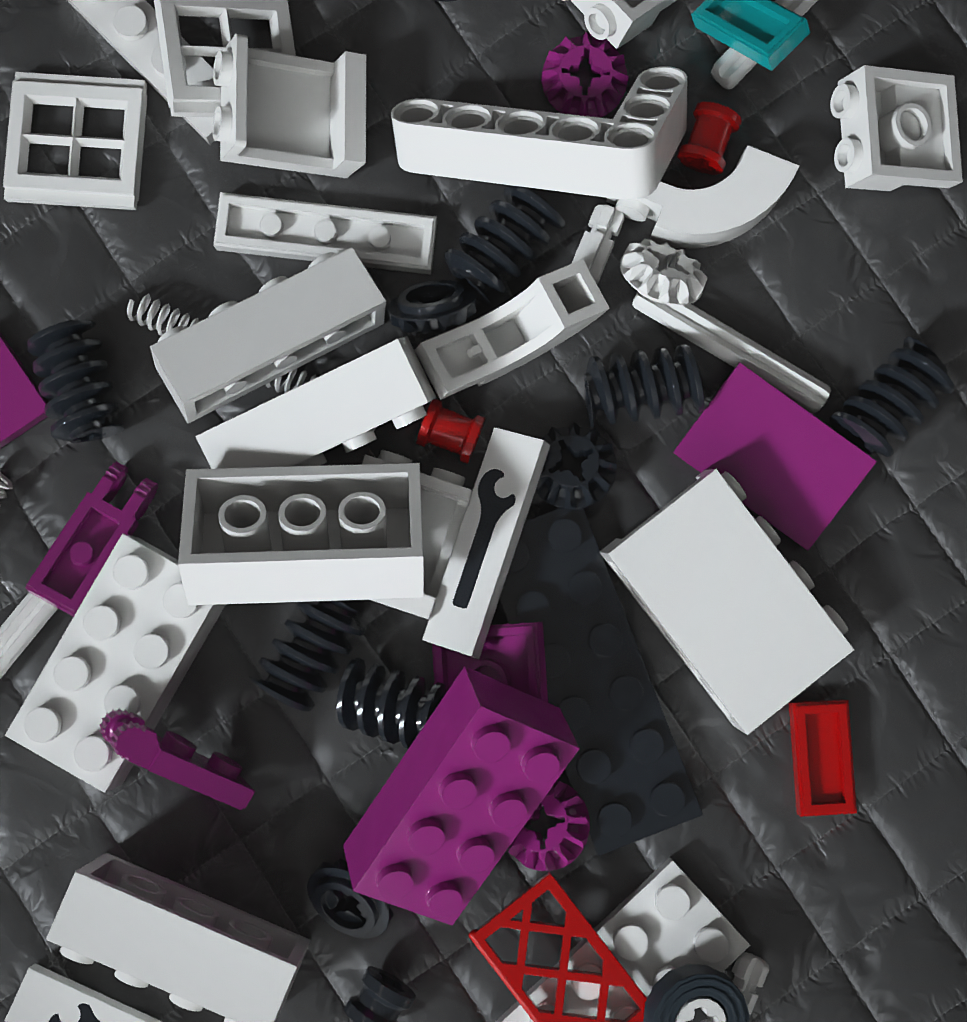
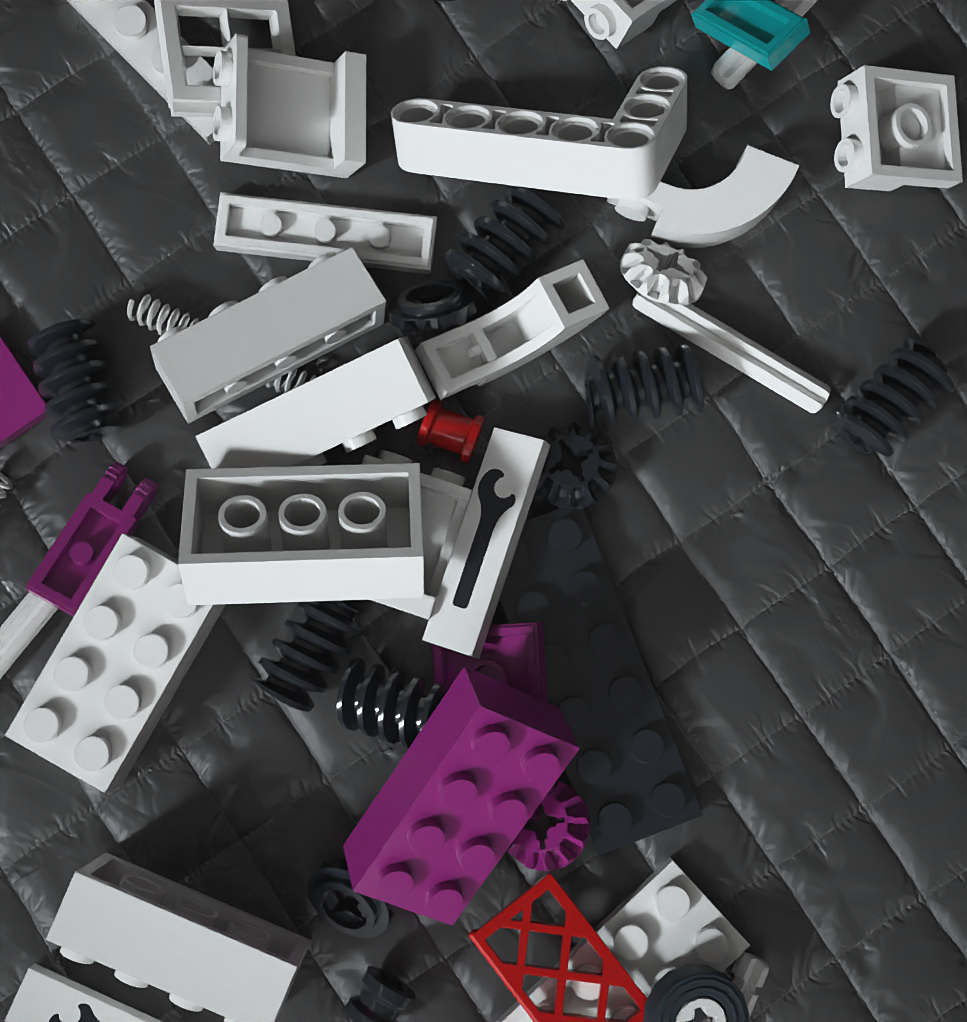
white piece [3,72,148,210] -> none
magenta hinge [99,708,255,810] -> none
magenta gear [542,31,629,118] -> none
white axle [571,205,625,284] -> none
white panel [600,469,854,735] -> none
magenta tile [673,362,877,551] -> none
red bush [677,102,742,175] -> none
red tile [789,699,857,817] -> none

